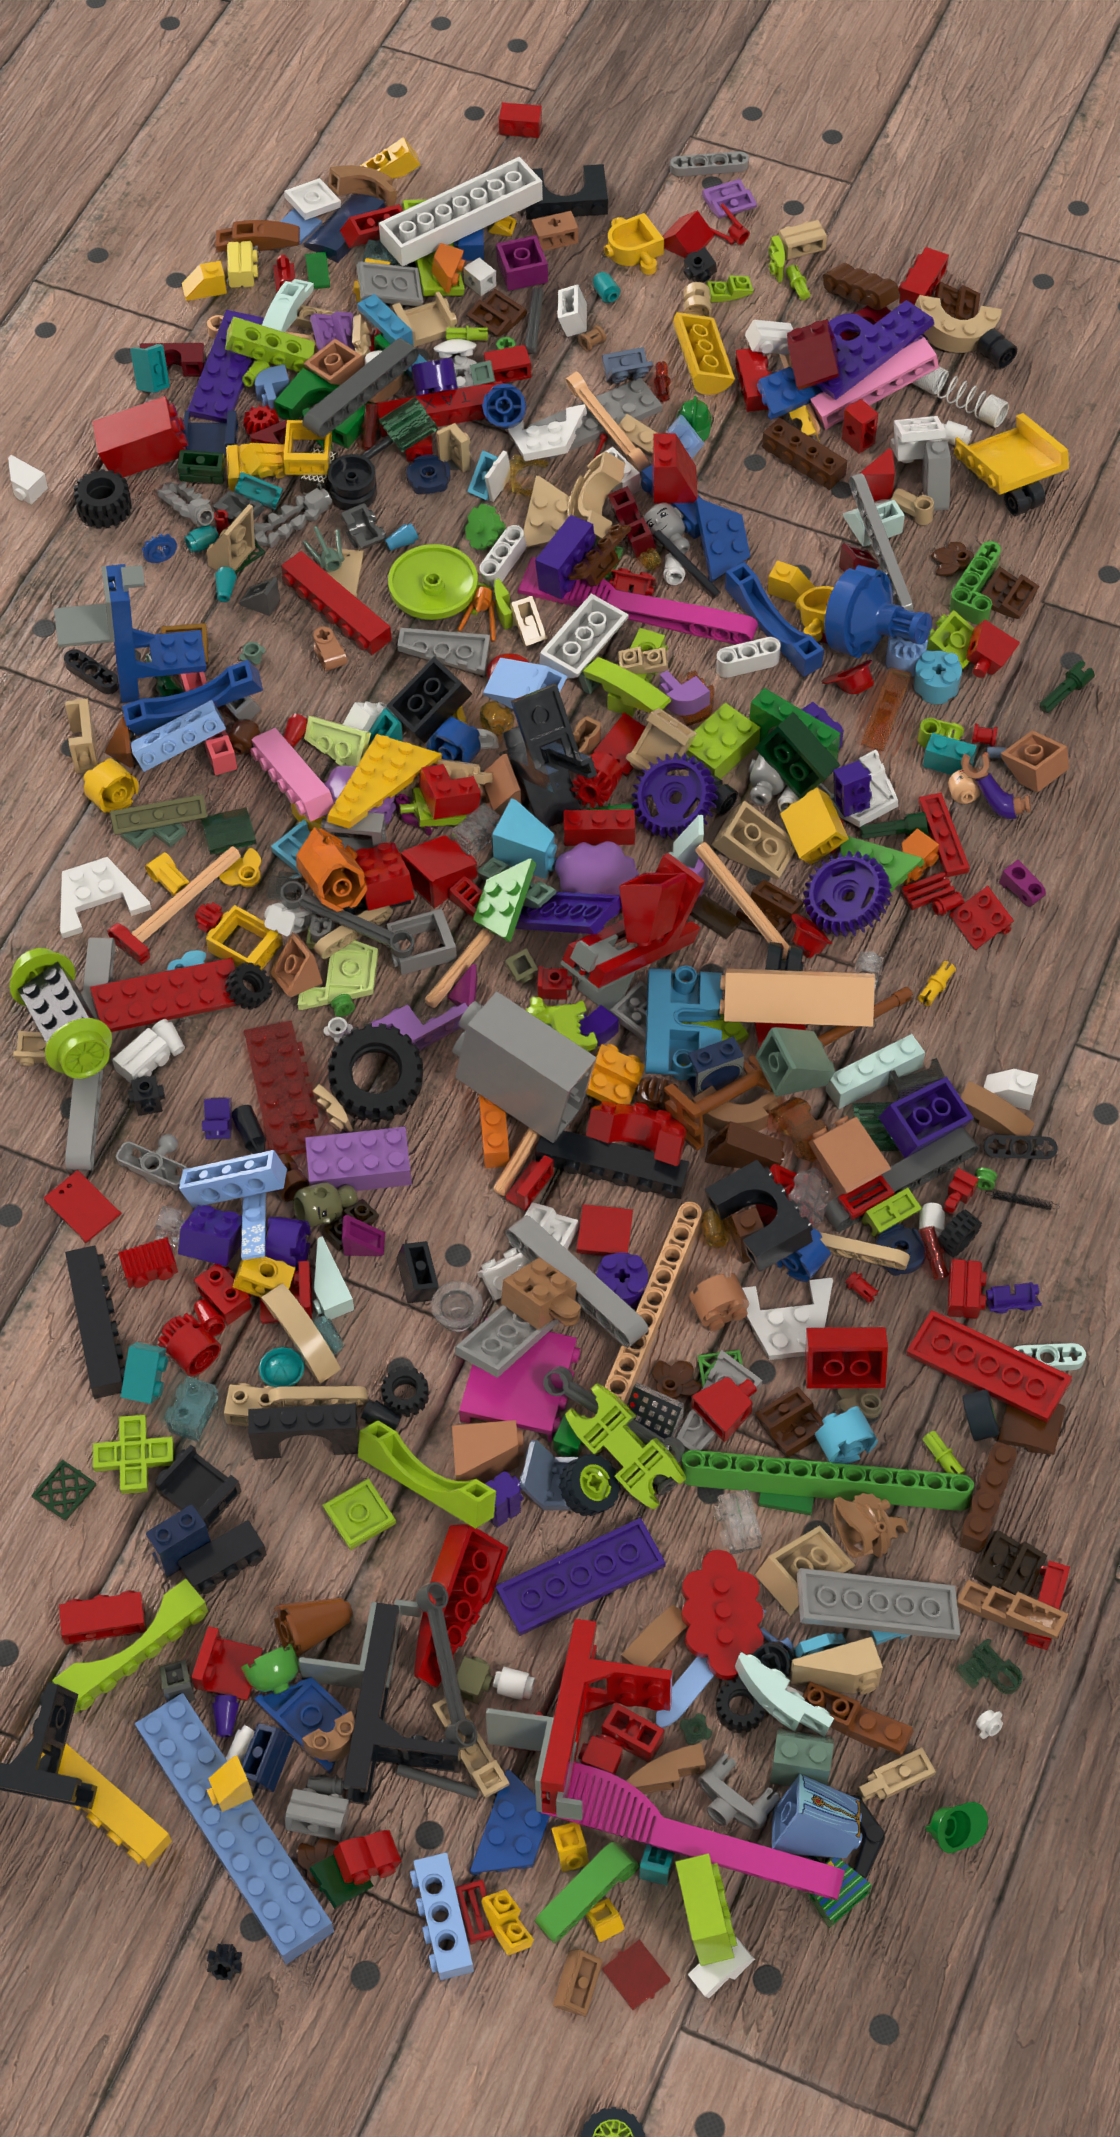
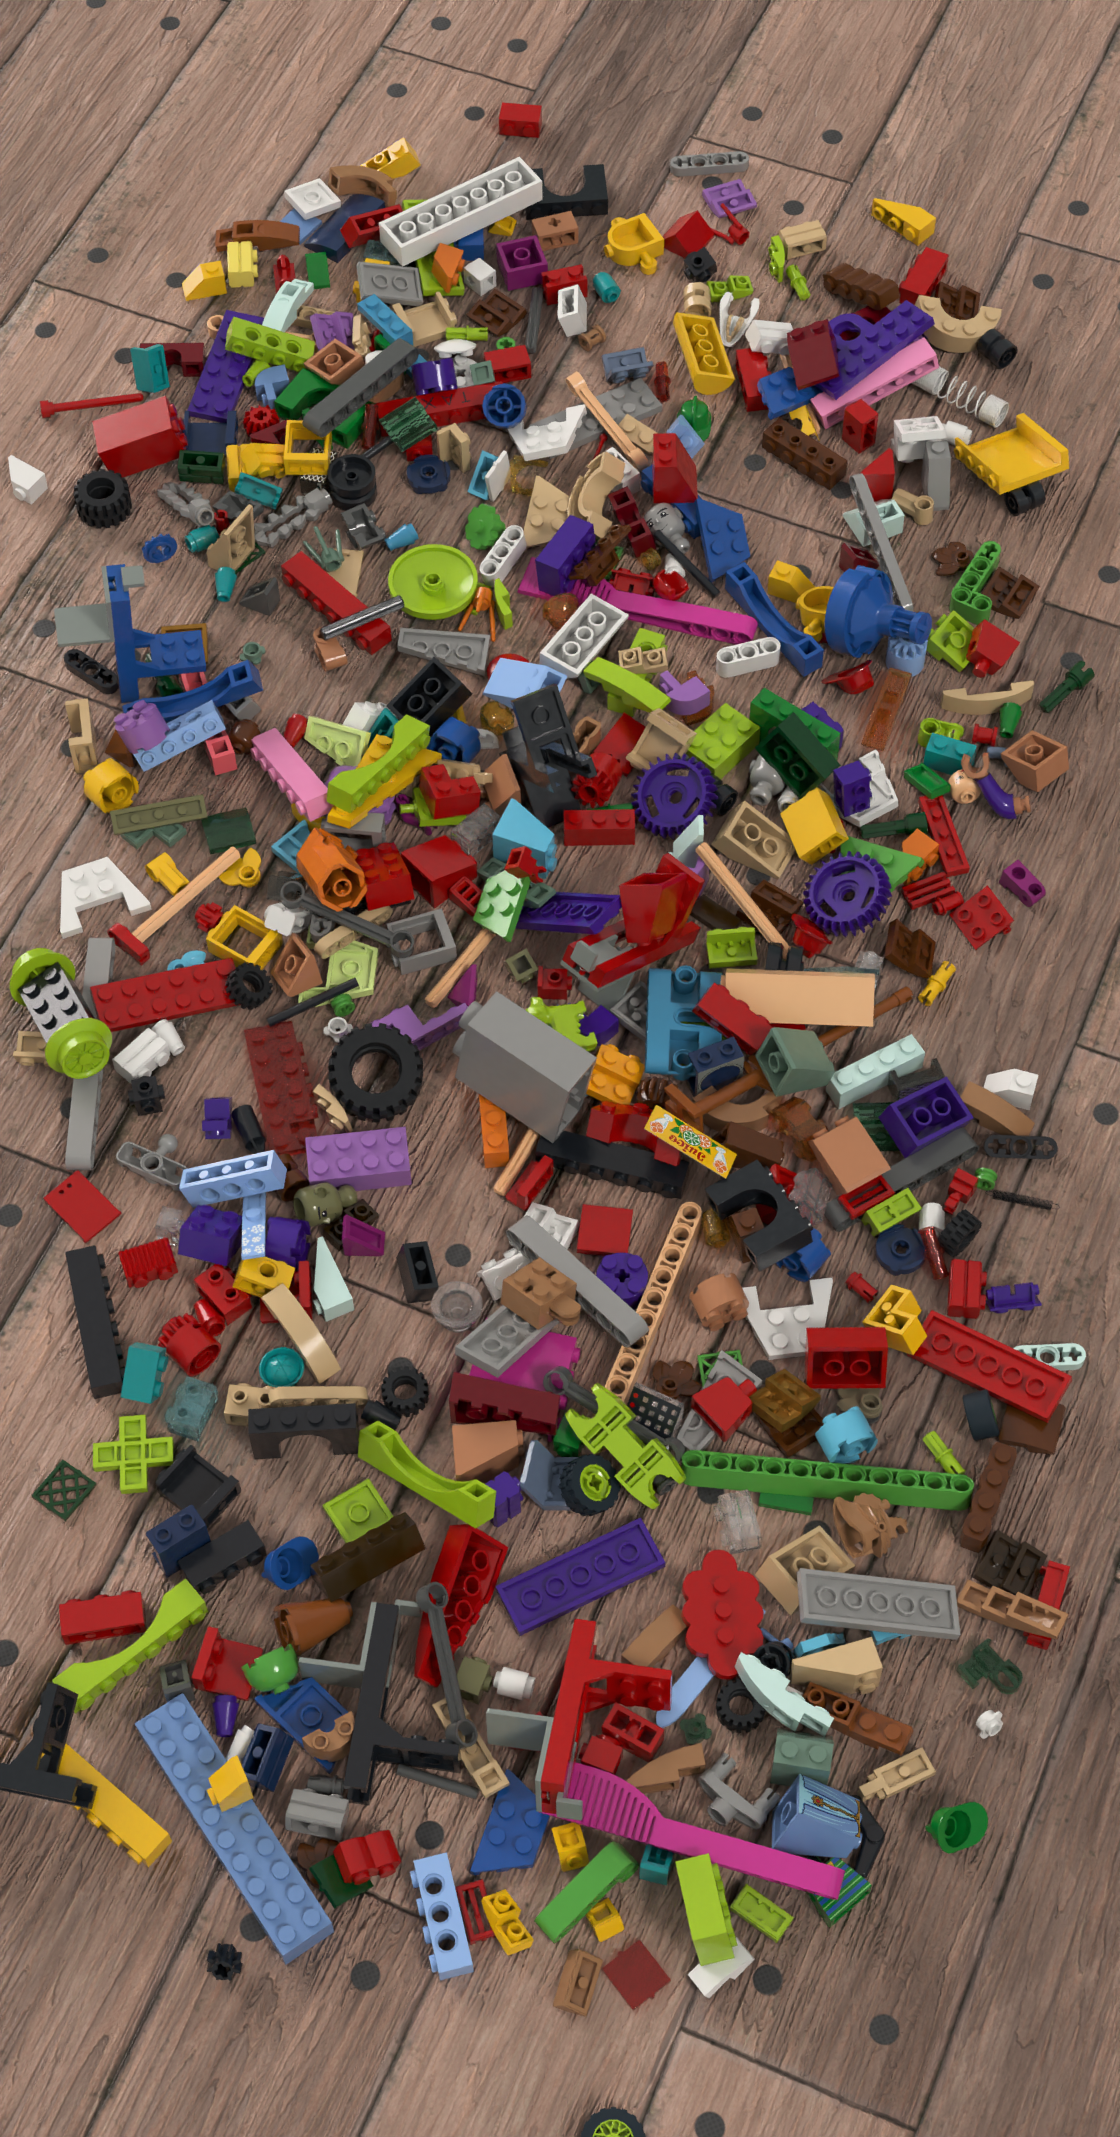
clear light blue cone [313,1315,345,1355] -> none
slope [510,596,547,647] -> none
medium lavender piece [555,841,639,895] -> none
tan beam [820,1232,910,1270] -> none
medium azure brick [913,651,962,704] -> none
none -> red piece [40,393,144,419]
none -> medium lavender brick [114,700,170,754]
none -> blue piece [261,1536,319,1590]
none -> black bar [266,977,359,1027]
none -> dark brown slope [310,1512,426,1602]
none -> axle [320,595,404,640]
none -> lime arch [326,714,430,813]
none -> dark red wedge [449,1372,560,1435]
none -> red piece [504,846,547,884]
none -> red brick [541,264,588,306]
none -> clear orange helmet [542,593,578,631]
none -> sticker [644,1105,737,1179]
none -> red hair [653,569,689,601]
none -> red brick [692,983,773,1056]
none -> lime bracket [706,927,758,968]
none -> white animal [720,292,759,347]
none -> lime plate [730,1884,794,1943]
none -> pearl gold slope [749,1368,821,1433]
none -> clear light blue piece [804,966,880,975]
none -> yellow brick [862,1285,927,1355]
none -> yellow slope [871,198,936,246]
none -> reddish brown slope [884,919,936,979]
none -> green tile [904,763,950,799]
none -> tan slope [941,681,1034,715]
none -> green cone [999,702,1022,739]

